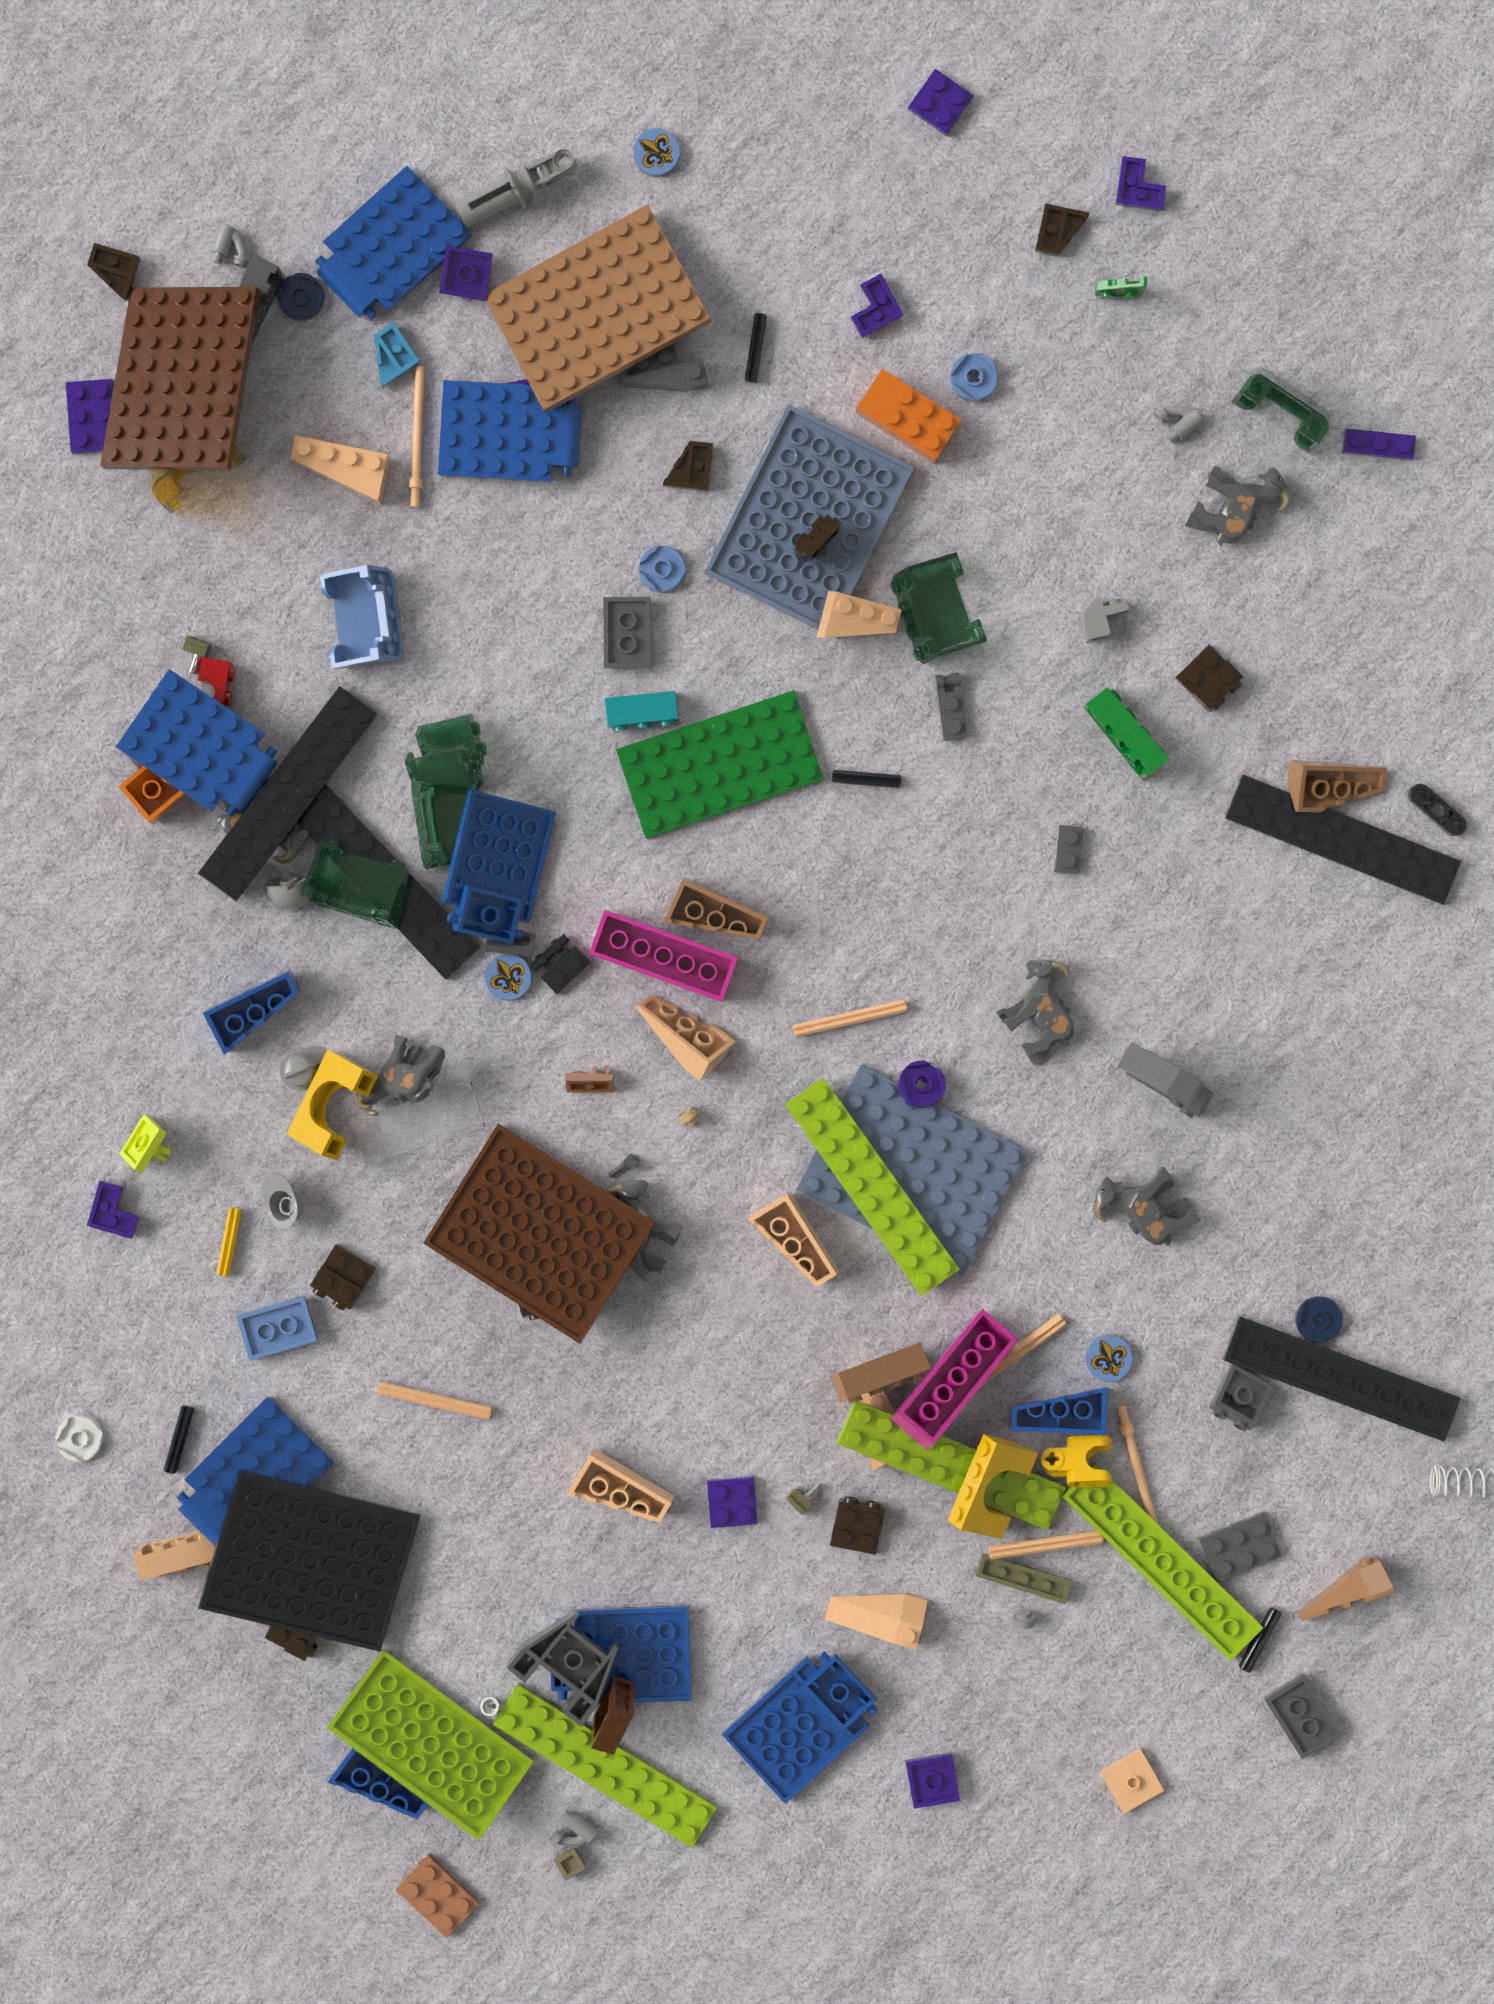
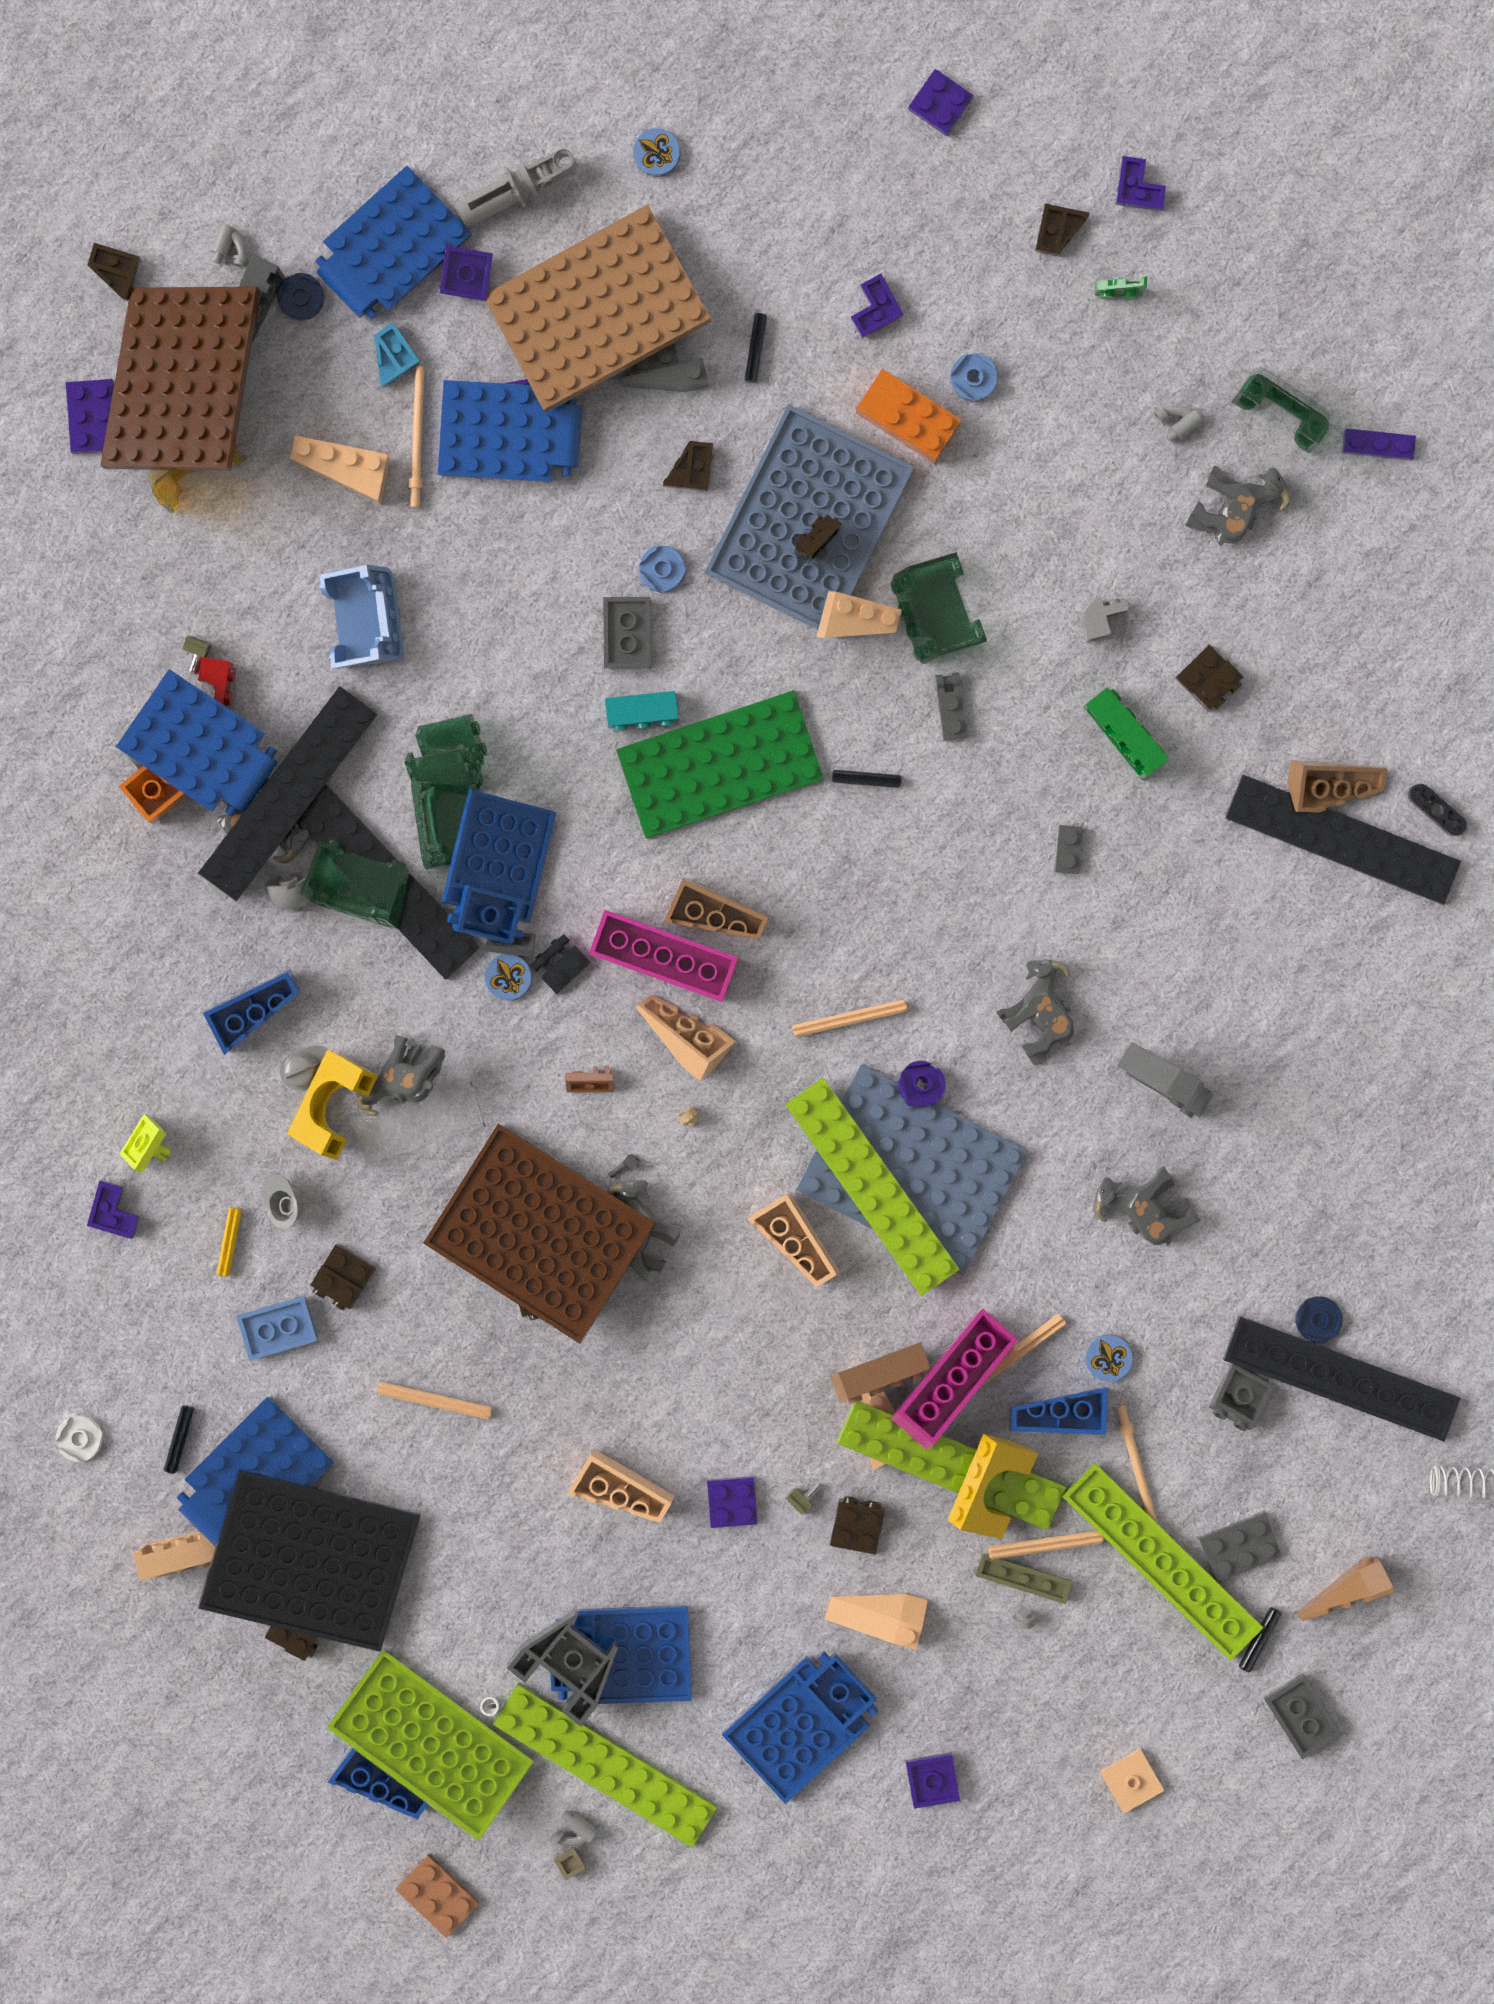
reddish brown window [591,1676,635,1755] -> none
yellow piece [1041,1435,1112,1488] -> none

